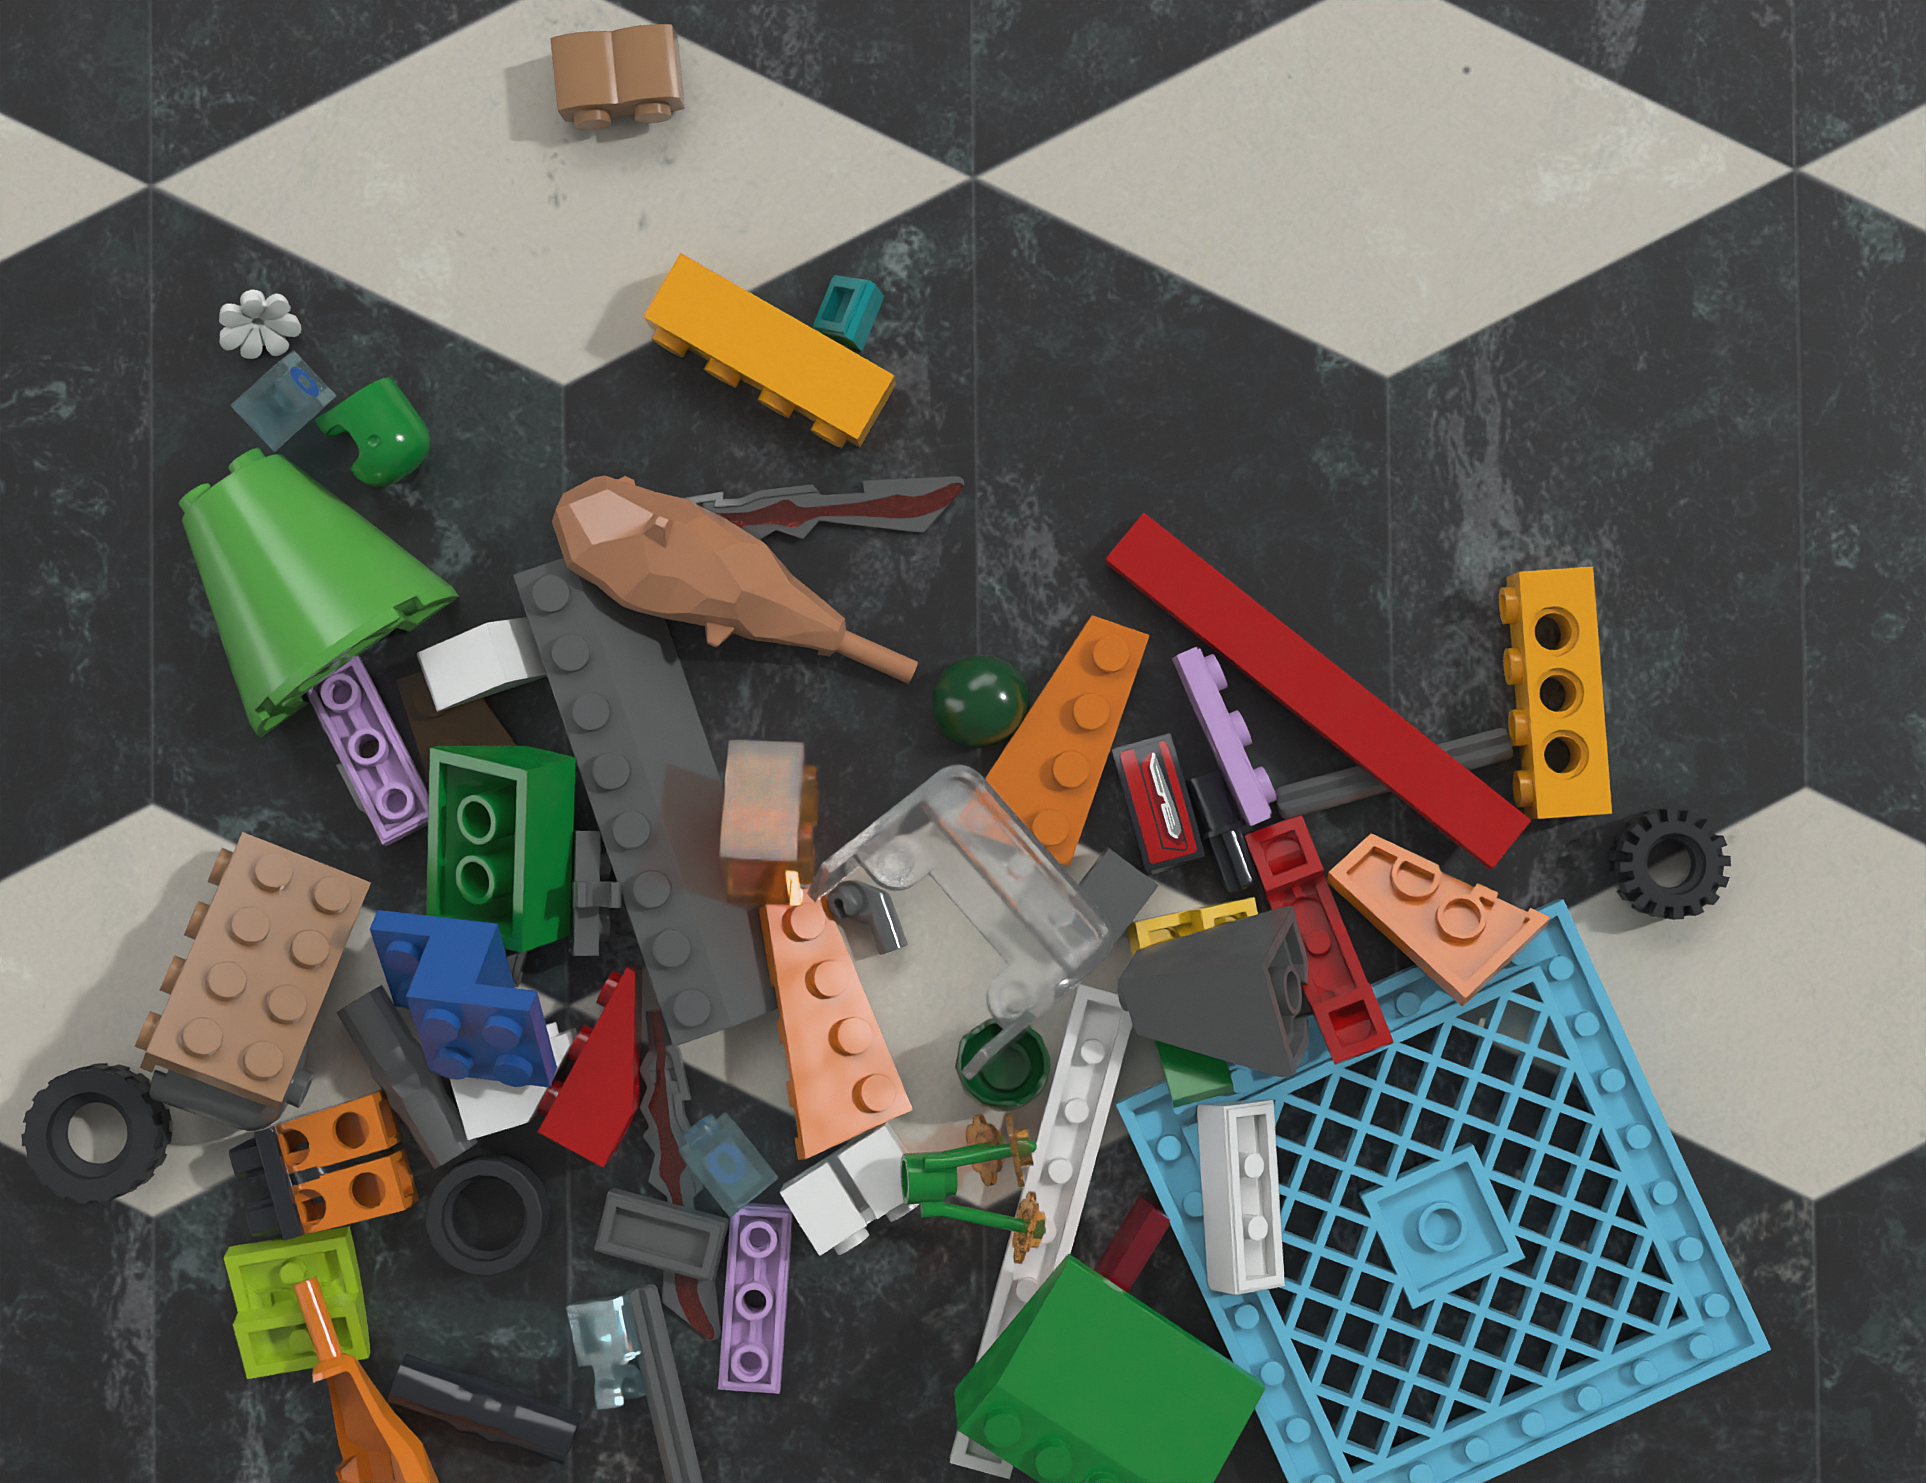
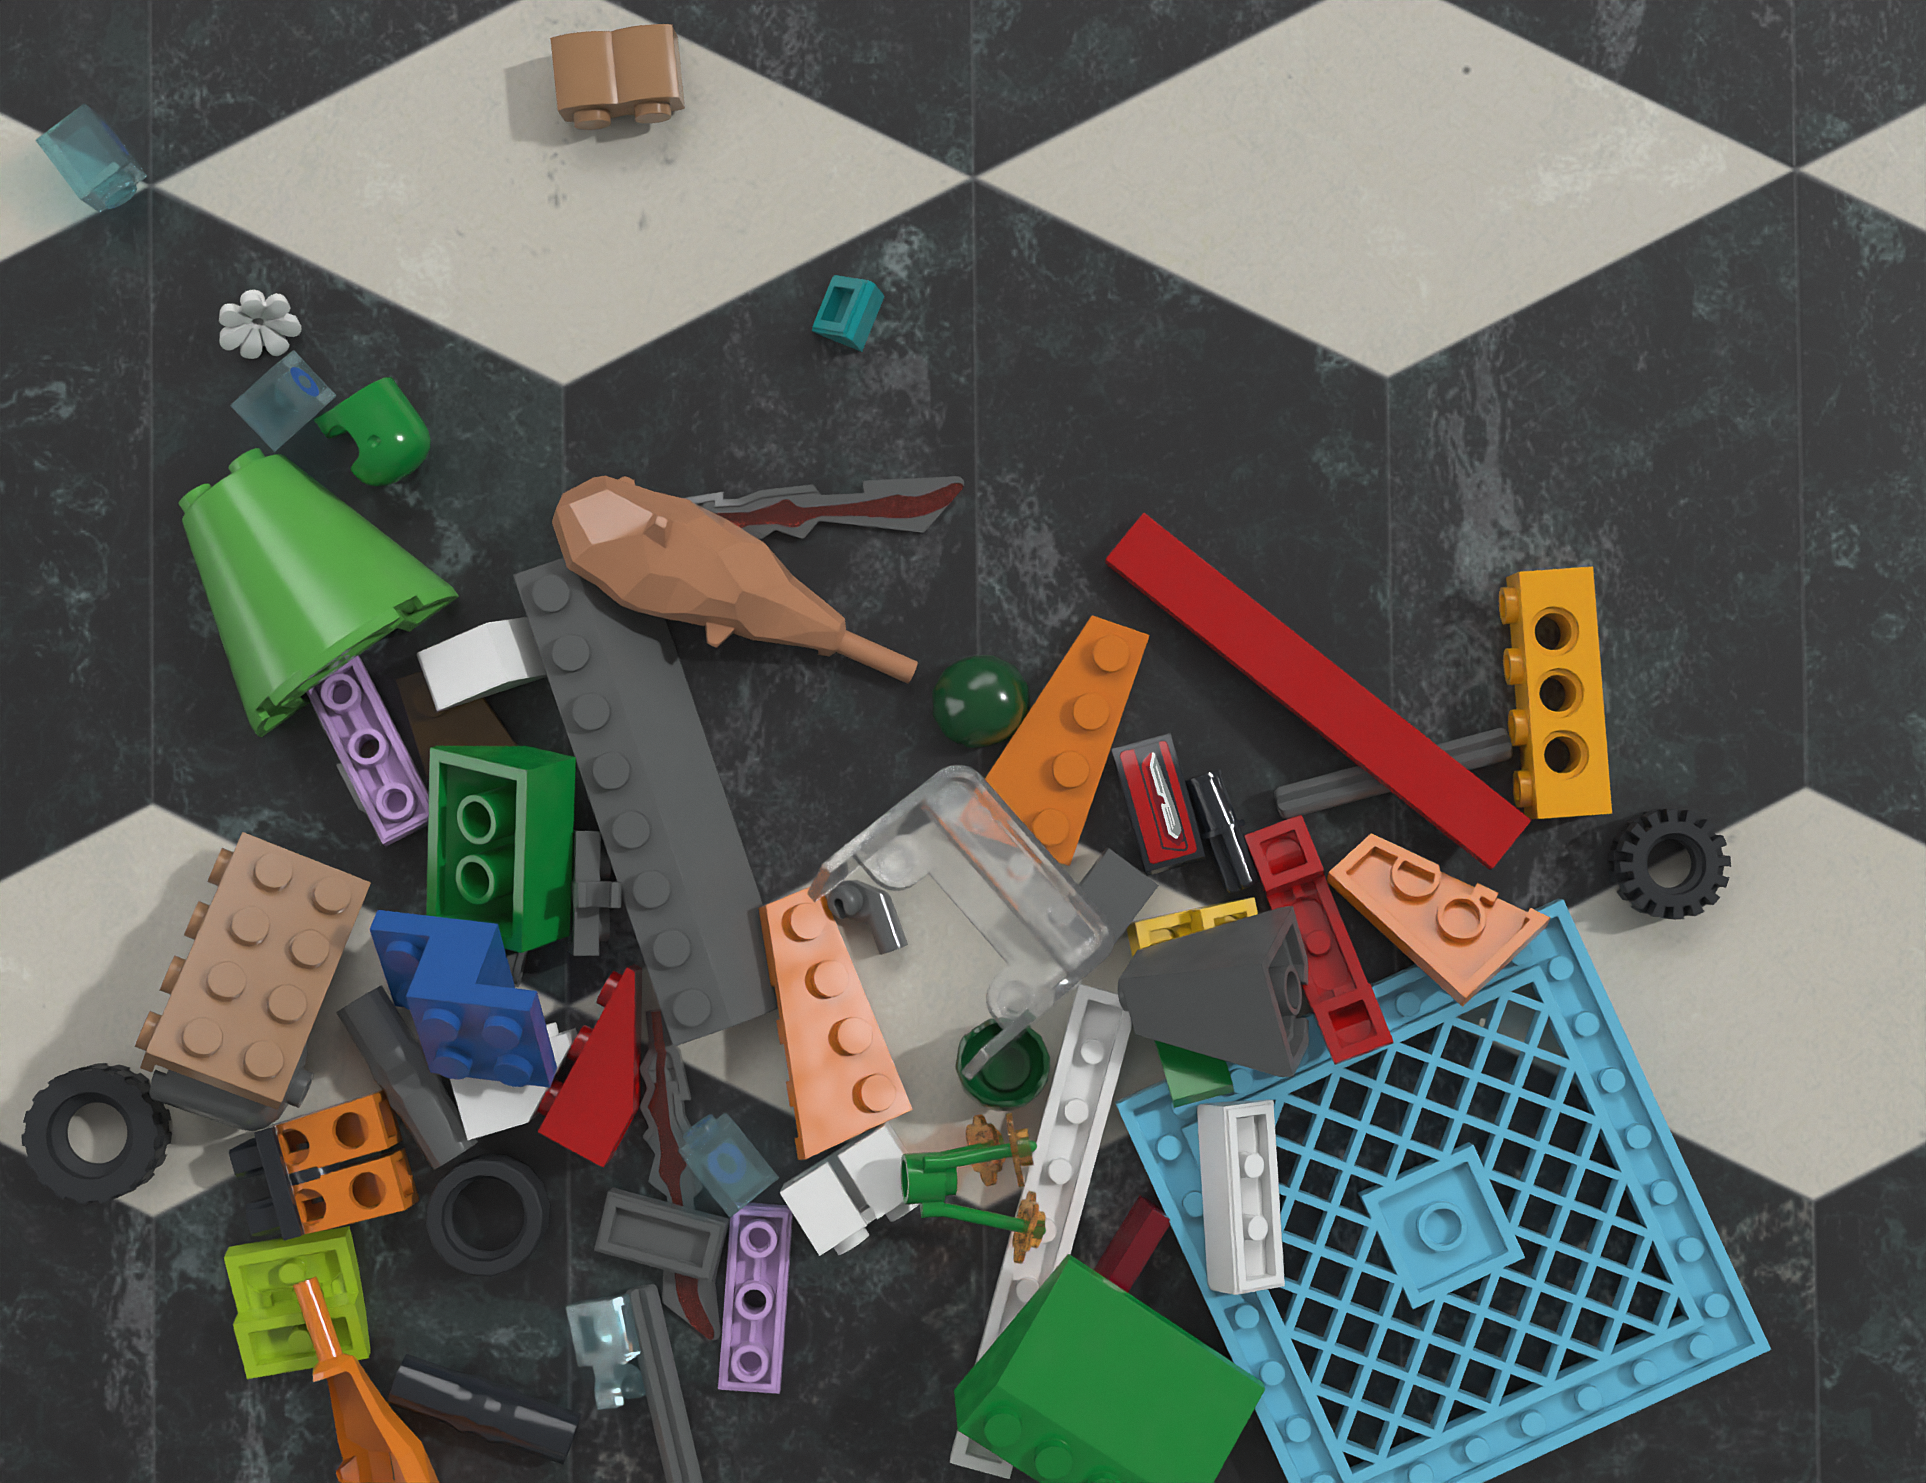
light orange brick [643,253,896,448] -> none
clear orange brick [719,740,820,905] -> none
lavender tile [1172,647,1277,826] -> none
none -> clear light blue brick [36,103,147,212]

